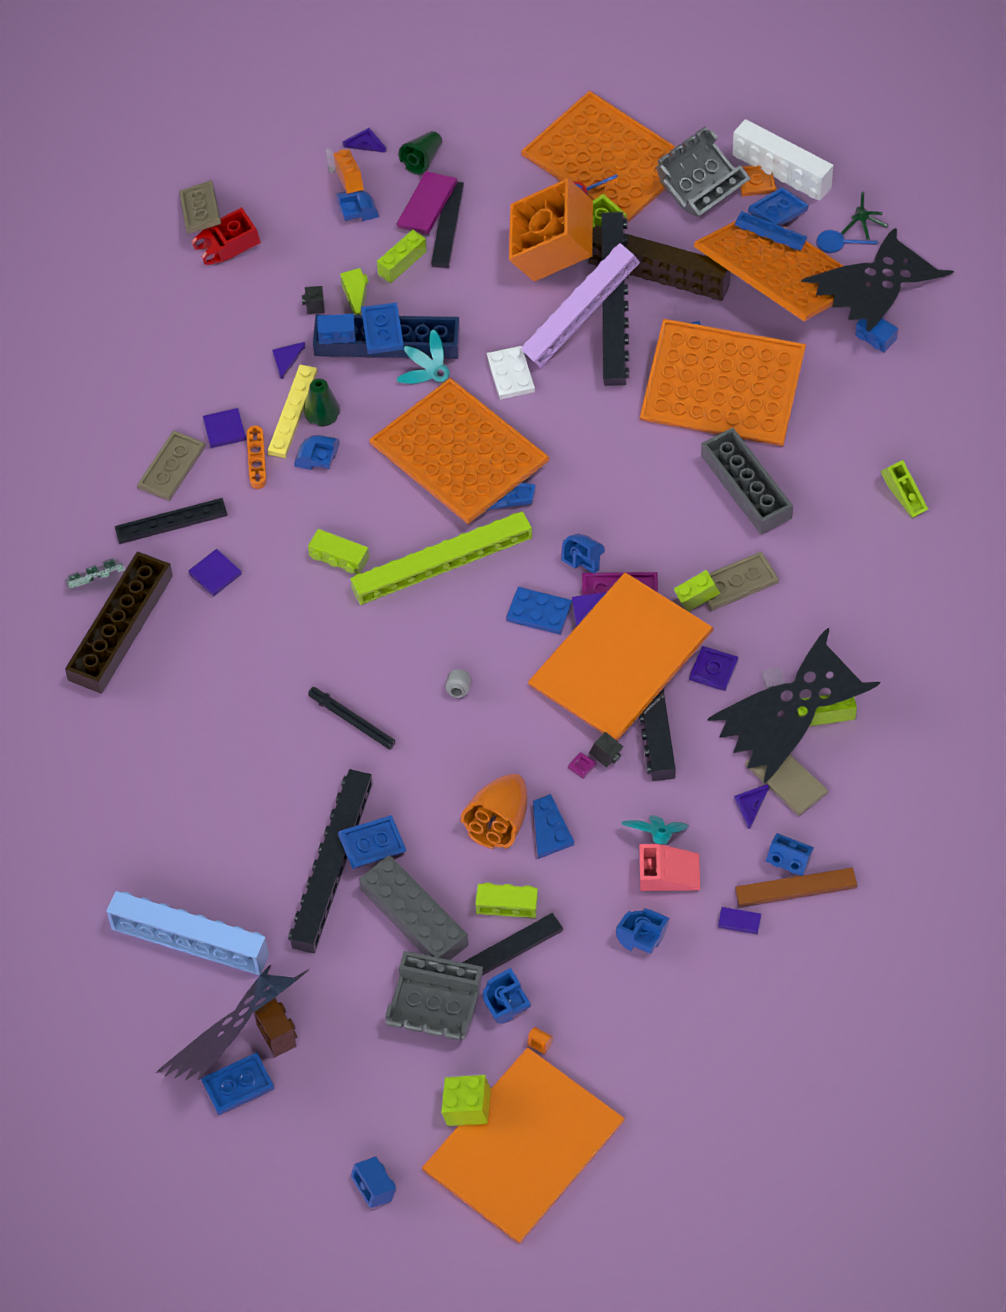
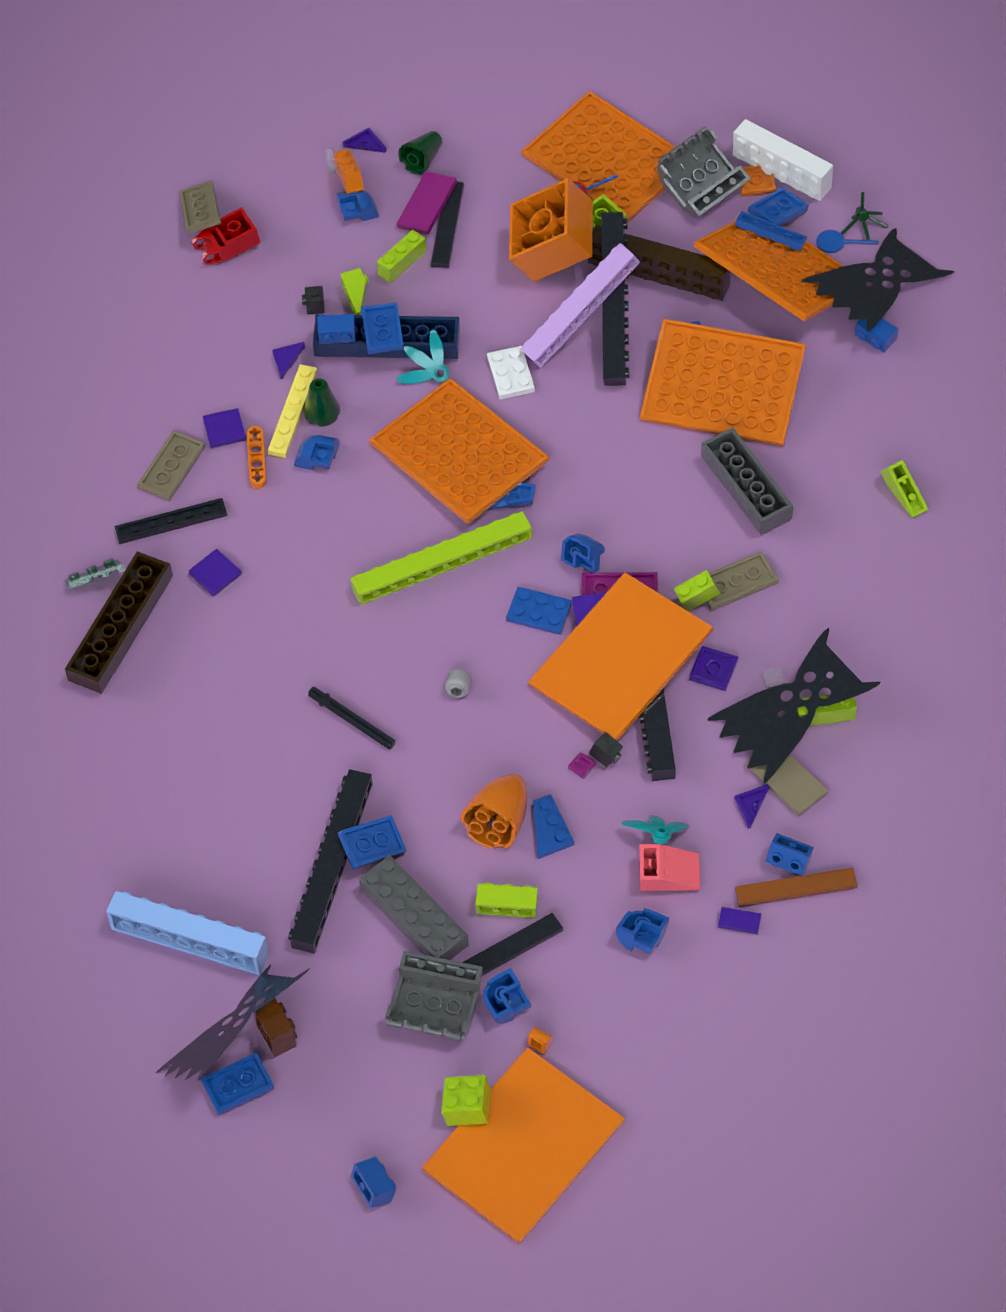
lime brick [308,529,370,574] -> none

